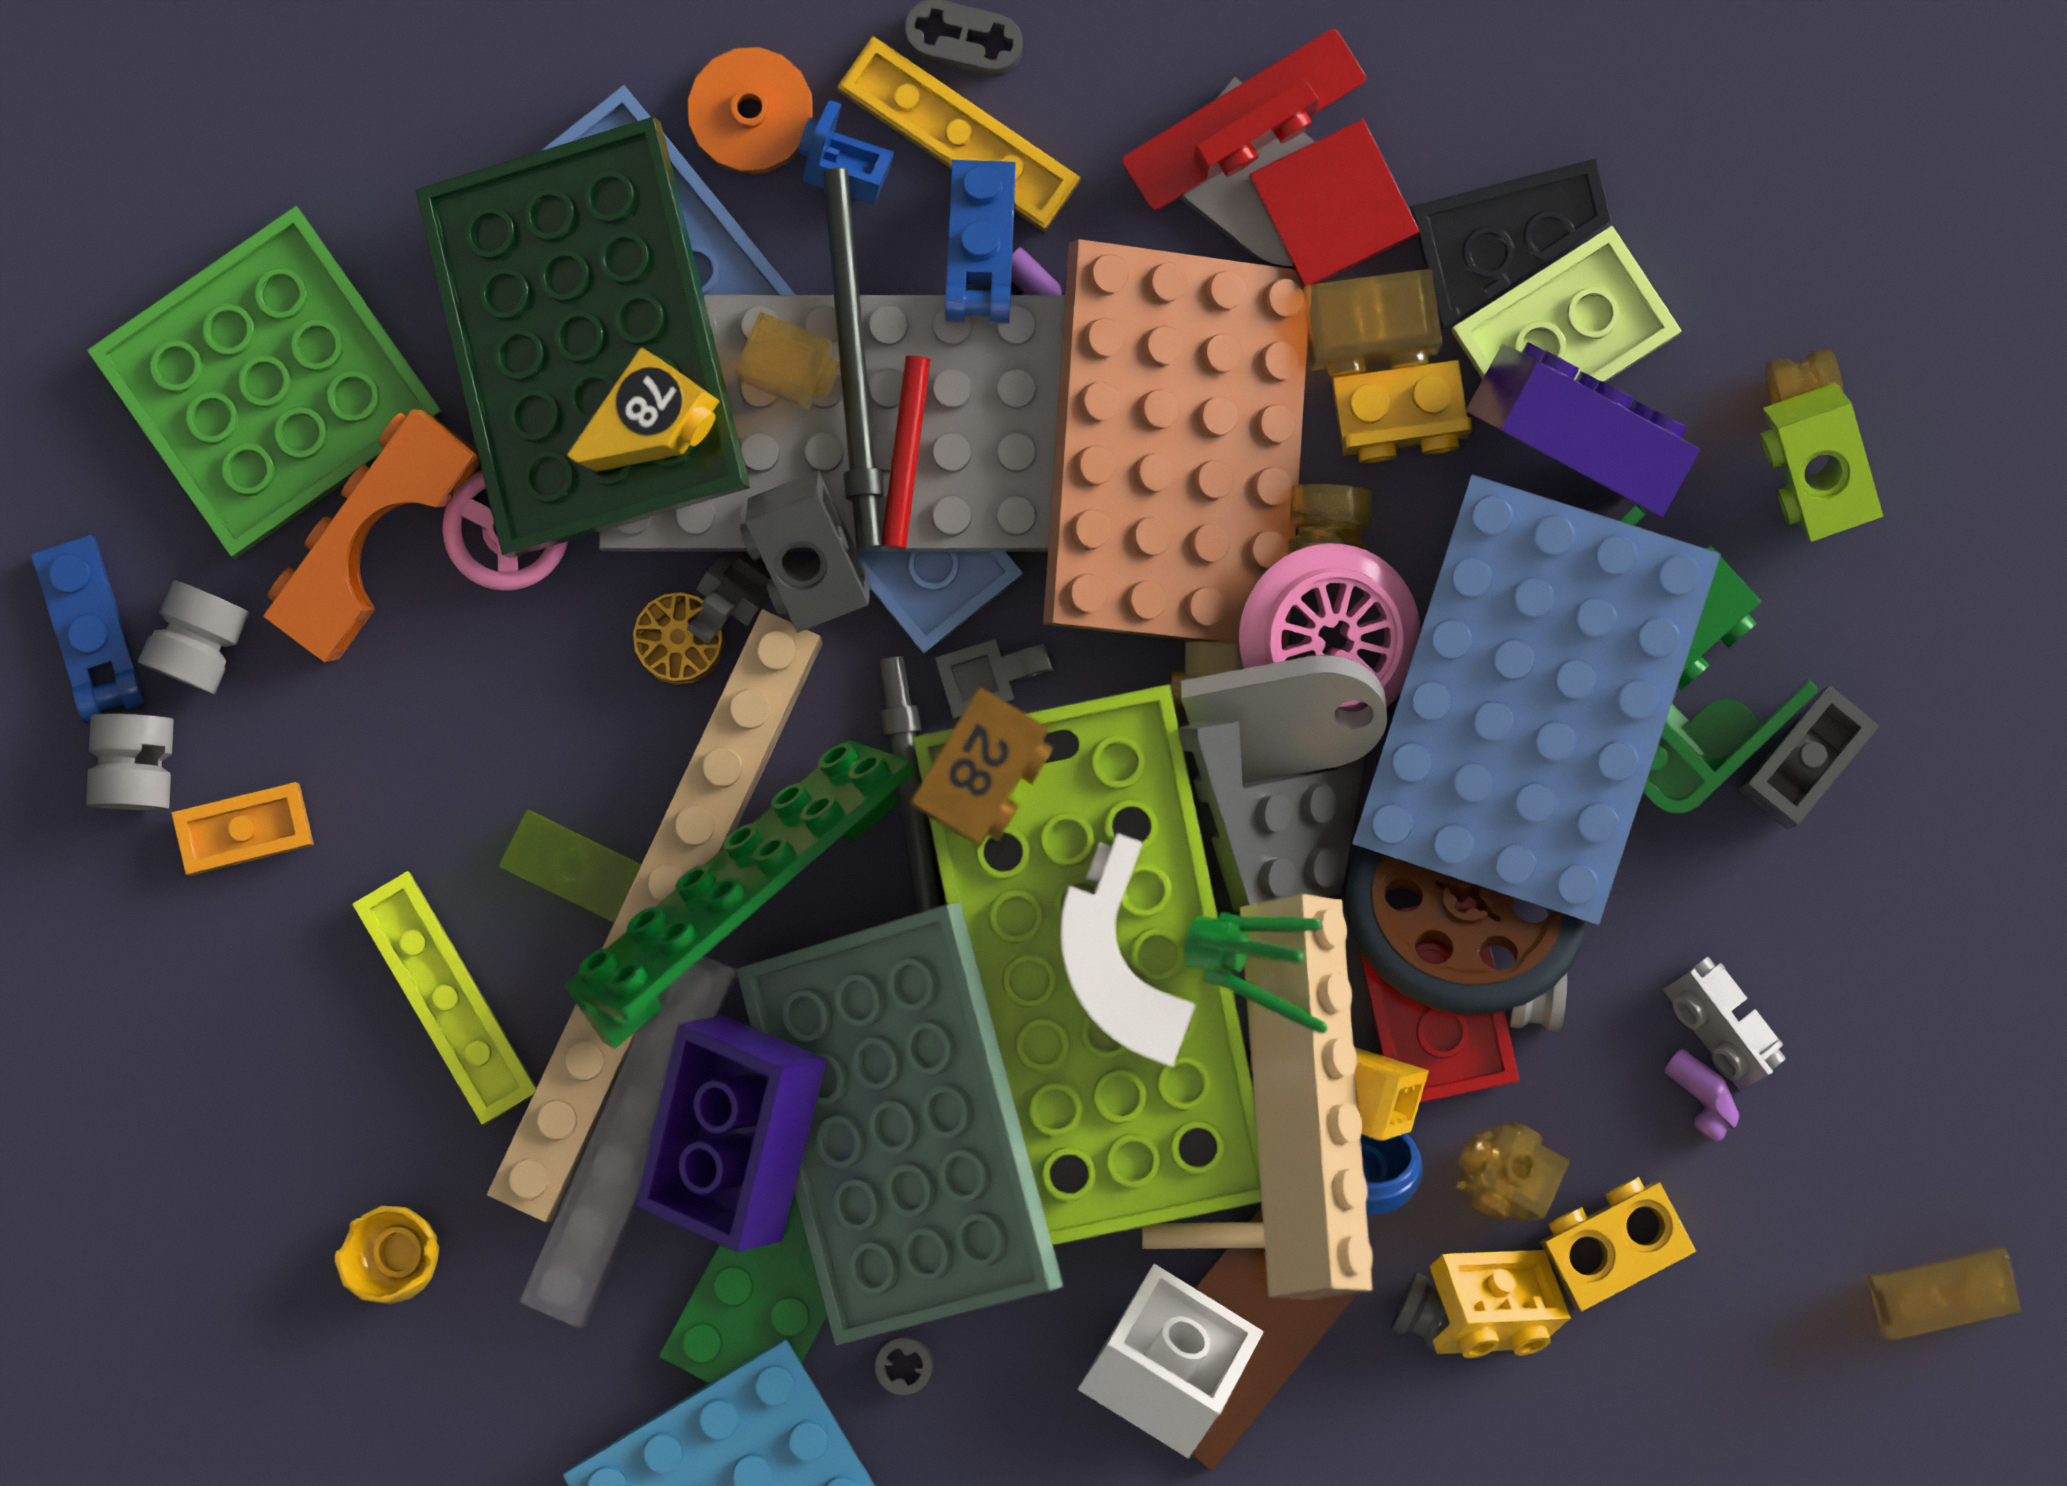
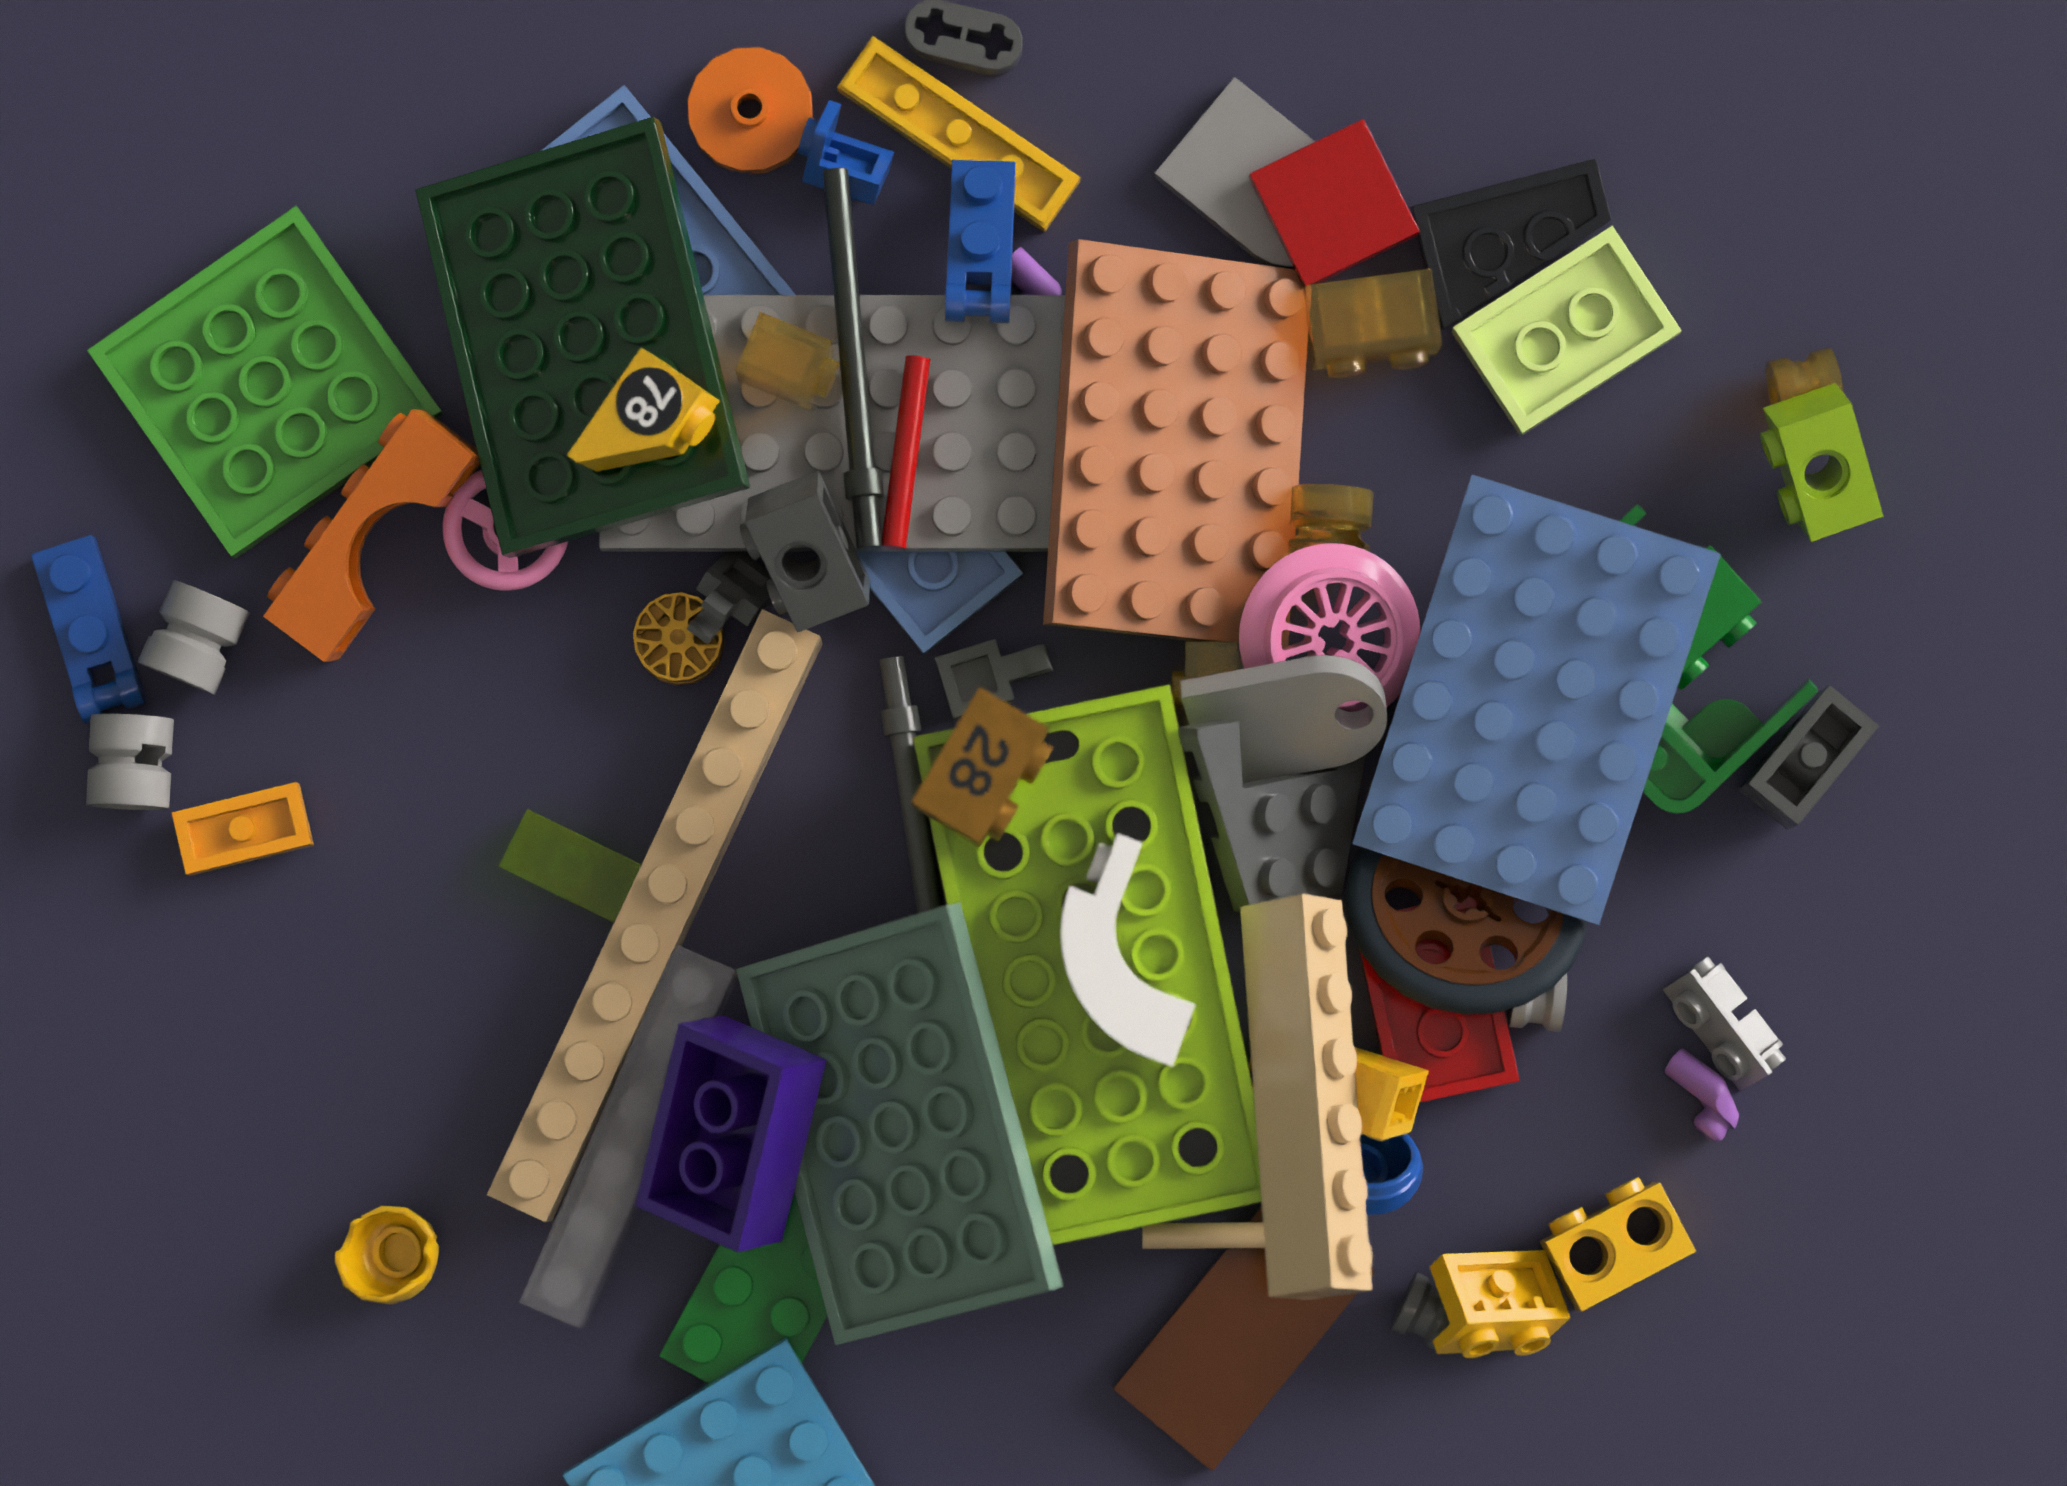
neon yellow plate [352,871,537,1125] -> none
green bracket [563,740,915,1049] -> none
dark grey bush [875,1336,934,1396] -> none
white slope [1078,1264,1264,1459] -> none
red bracket [1122,29,1366,212] -> none
green plant [1184,912,1328,1034] -> none
yellow bracket [1332,360,1473,463] -> none
clear yellow brick [1455,1122,1570,1224] -> none
dark purple brick [1466,342,1700,517] -> none
clear yellow brick [1867,1247,2021,1340] -> none

